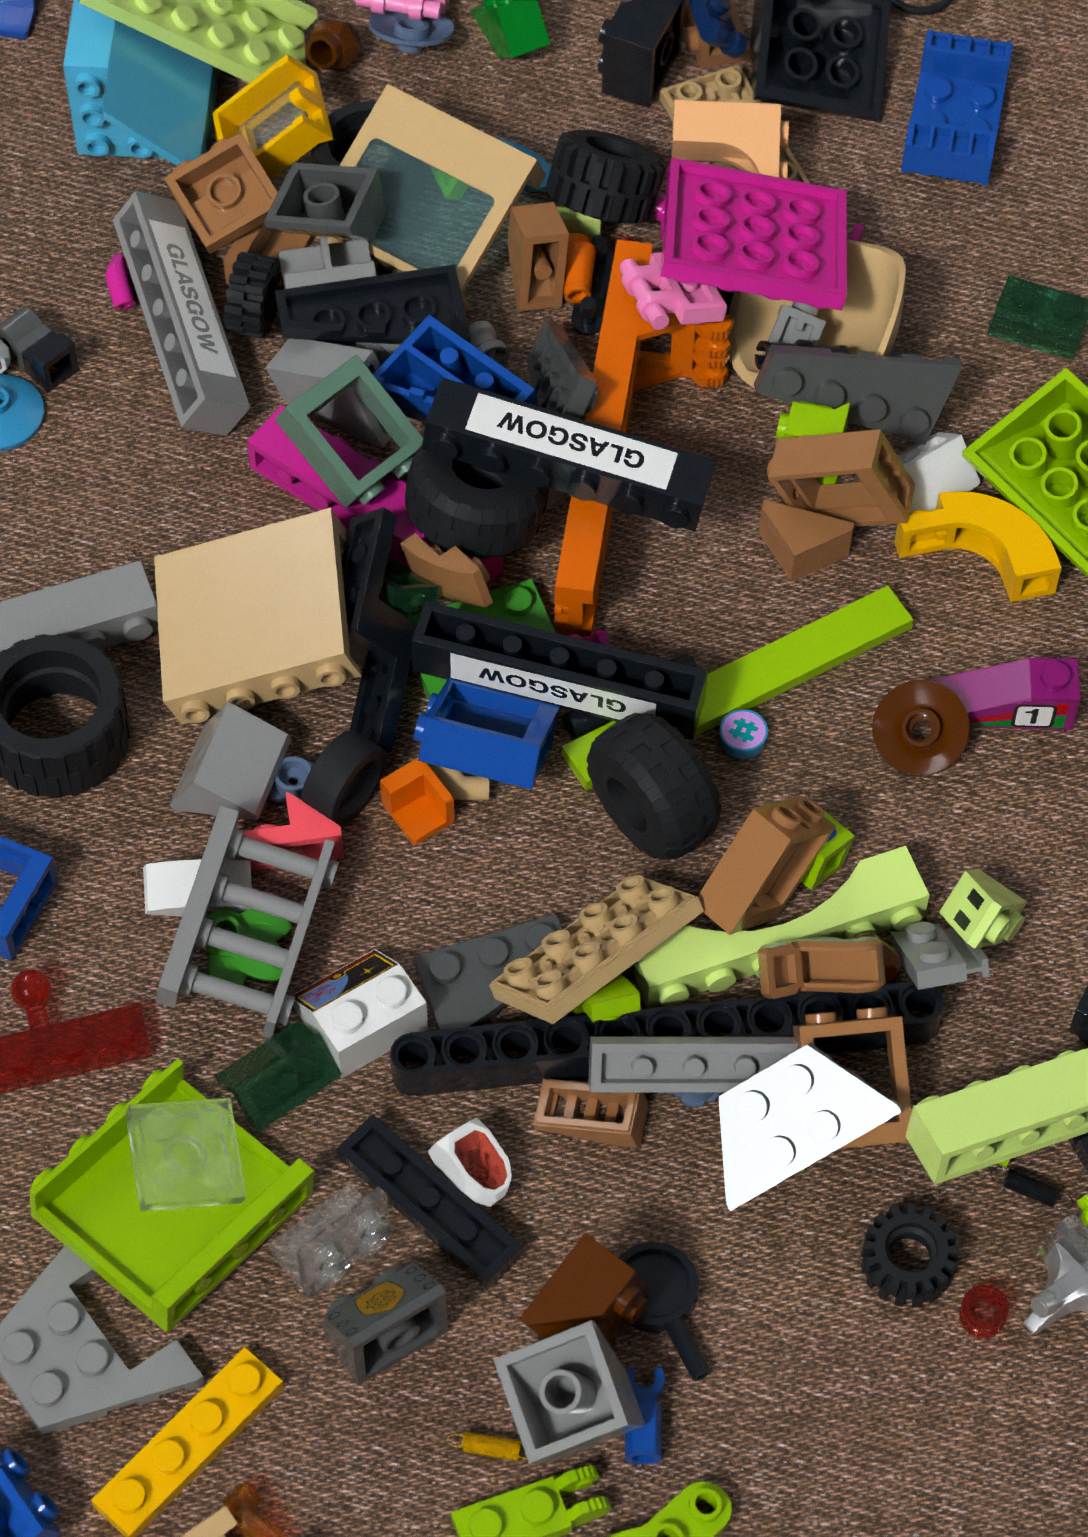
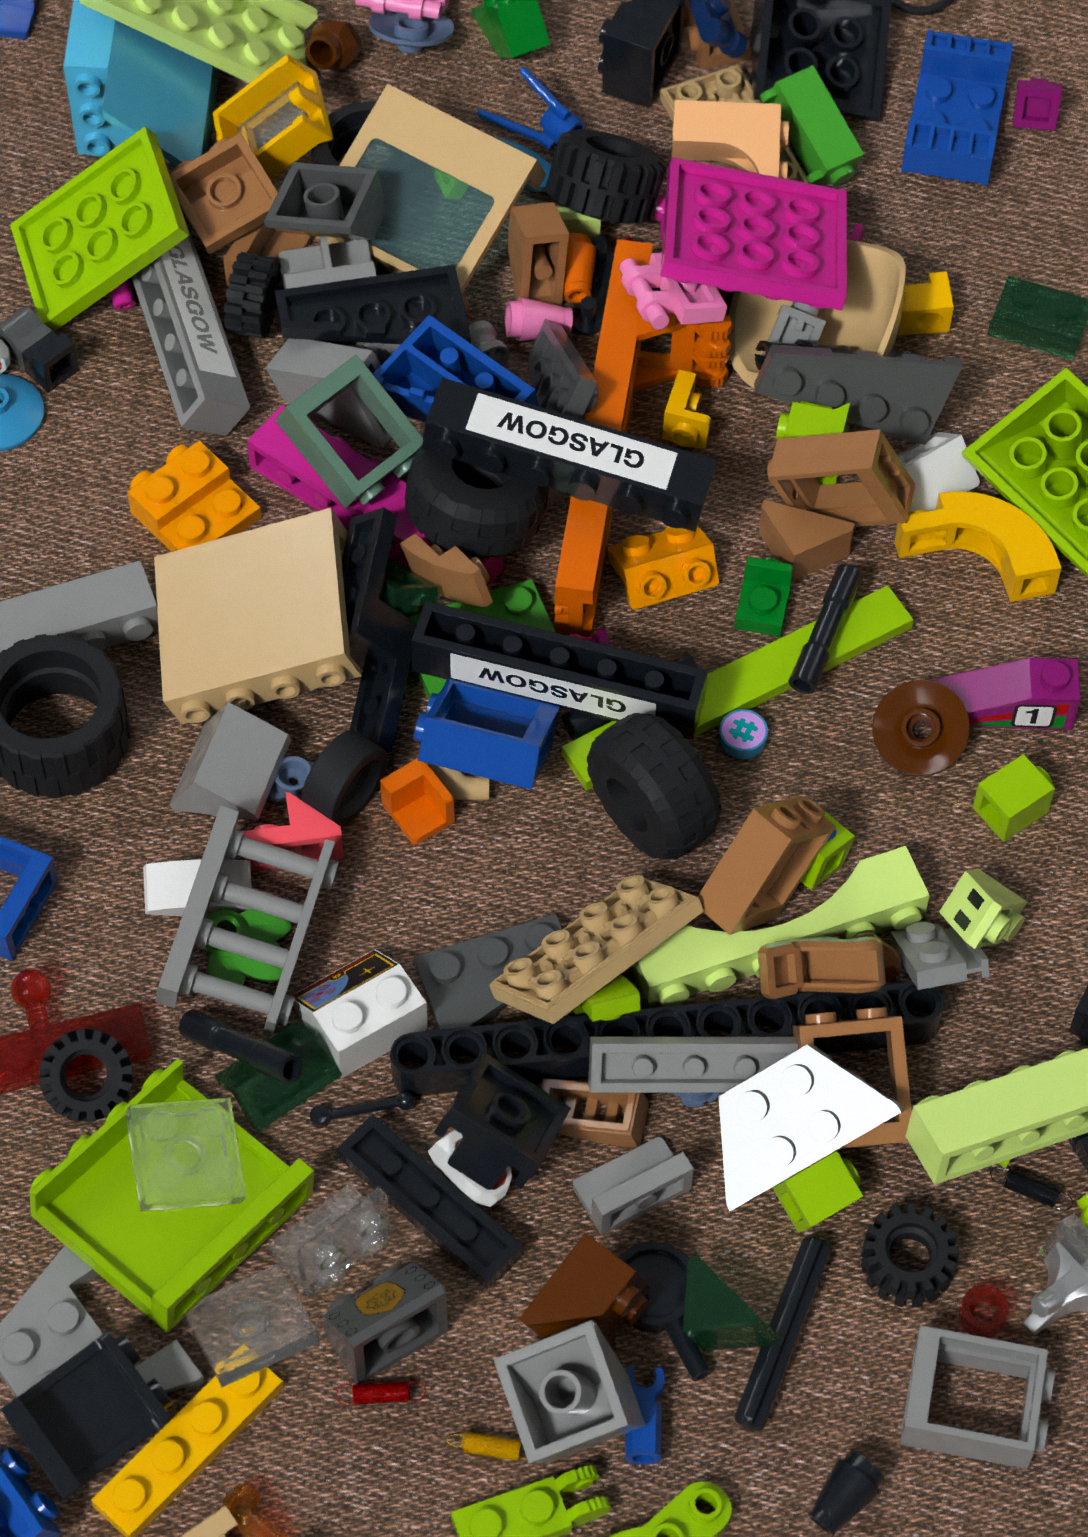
none -> black panel [0,1331,173,1499]
none -> lime plate [10,126,190,332]
none -> black tyre [39,1028,133,1122]
none -> light orange plate [127,440,262,552]
none -> black piece [179,1009,303,1085]
none -> clear plate [185,1264,320,1387]
none -> black hinge [310,1090,416,1128]
none -> red piece [335,1381,426,1405]
none -> black panel [433,1052,571,1190]
none -> blue plant [477,67,586,151]
none -> bright pink cone [505,297,573,342]
none -> light grey panel [573,1137,694,1236]
none -> light orange bracket [607,525,719,610]
none -> yellow bracket [662,369,711,449]
none -> clear green slope [683,1254,780,1351]
none -> green bracket [734,557,793,637]
none -> black axle [734,1237,832,1431]
none -> bright green brick [760,66,864,186]
none -> lime brick [772,1151,863,1233]
none -> black piece [788,564,863,694]
none -> black cone [808,1451,885,1536]
none -> yellow leg [897,271,954,336]
none -> light grey window [899,1325,1055,1469]
none -> lime brick [973,754,1055,842]
none -> magenta tile [1012,77,1062,131]

